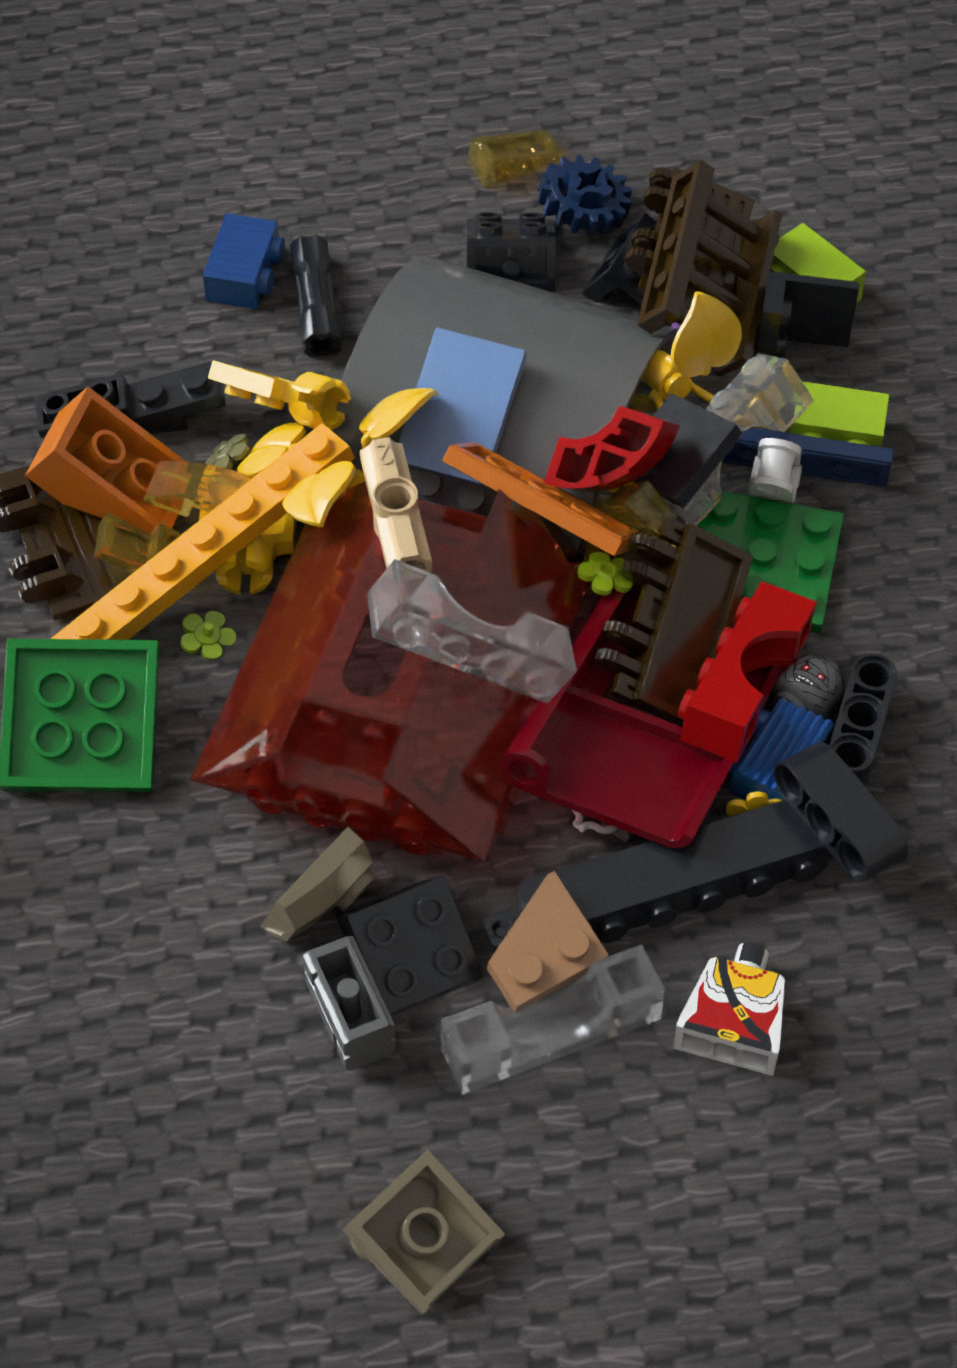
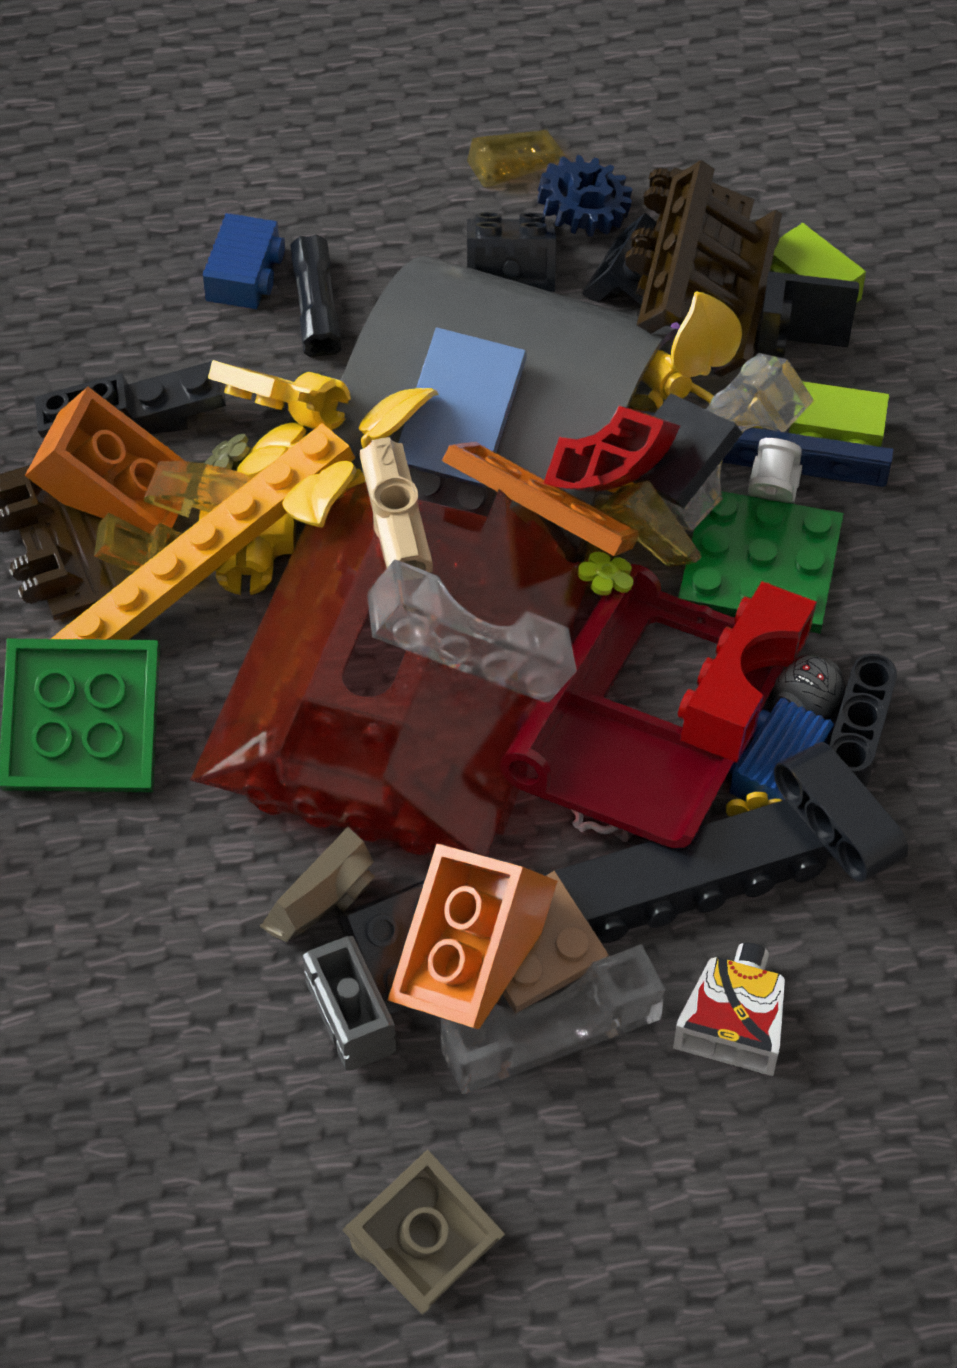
lime plant [180,611,236,660] -> none
dark brown hinge [593,516,753,727] -> none
none -> orange slope [388,844,558,1029]

